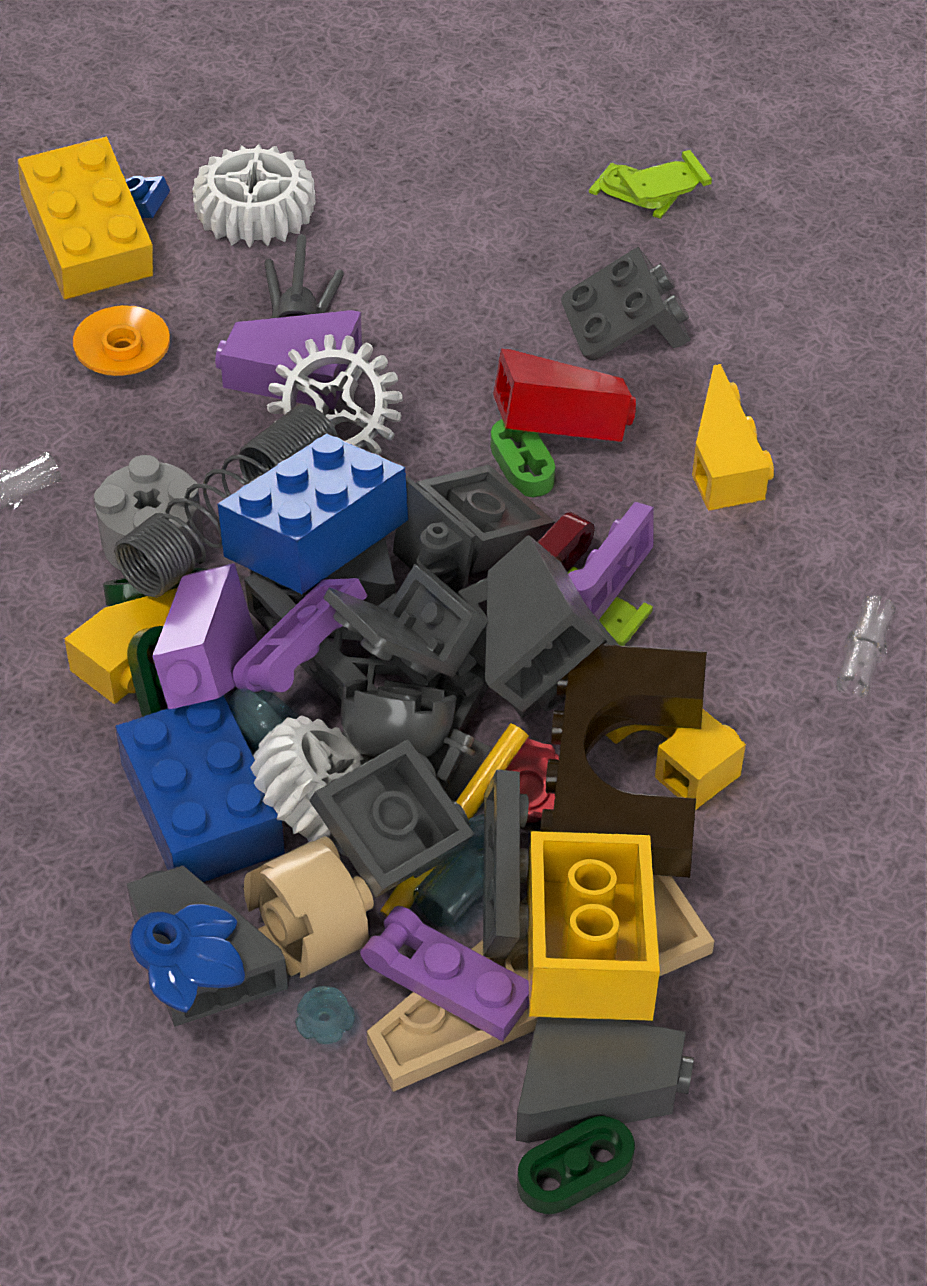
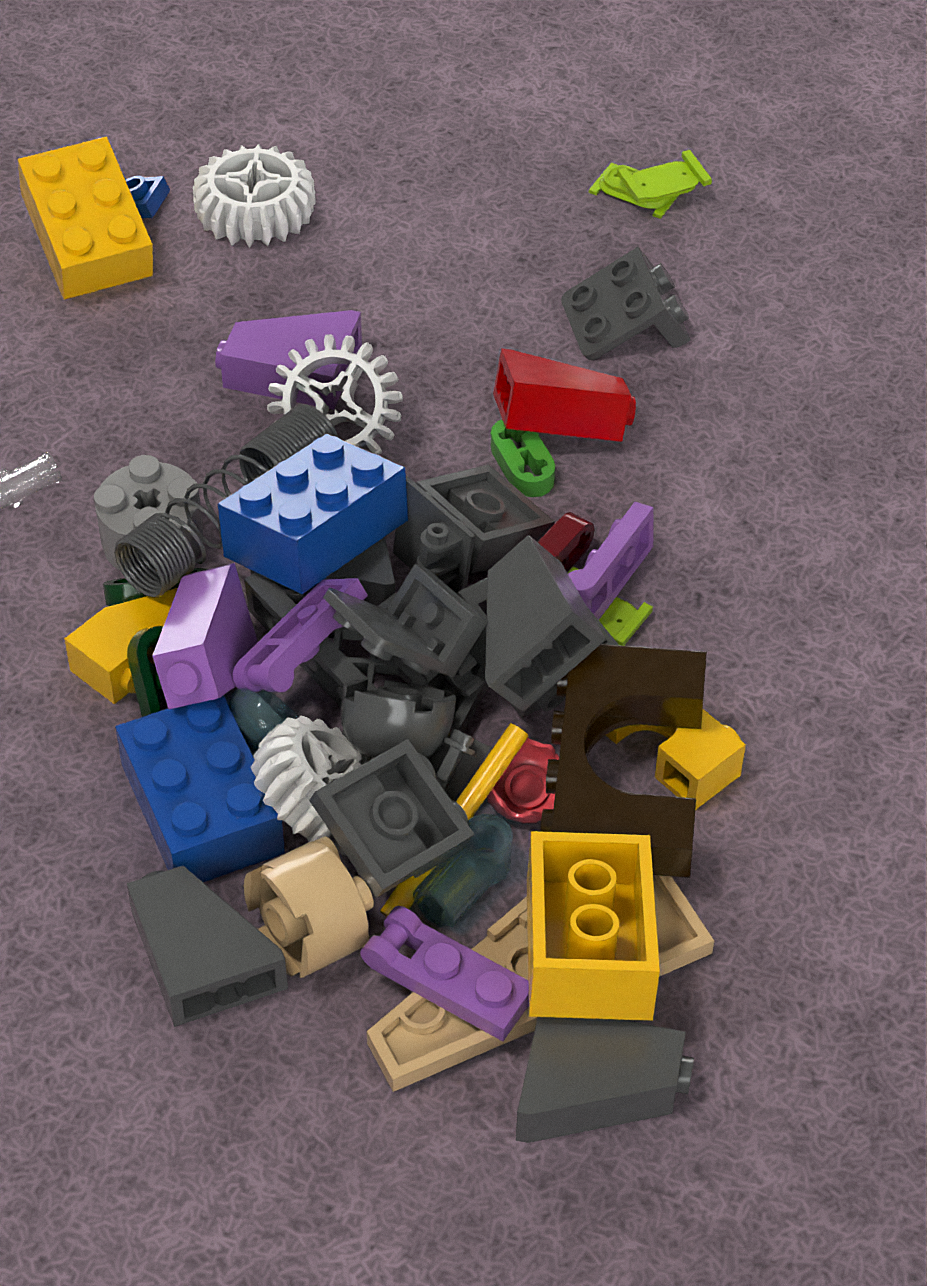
light orange dish [73,305,170,376] -> none
blue plate [130,904,245,1013] -> none
dark grey plant [264,234,344,318] -> none
clear light blue plate [295,986,355,1044] -> none
dark grey plate [483,770,529,959] -> none
dark green plate [517,1116,635,1214] -> none
yellow slope [692,364,774,511] -> none
clear pin [835,595,896,698] -> none

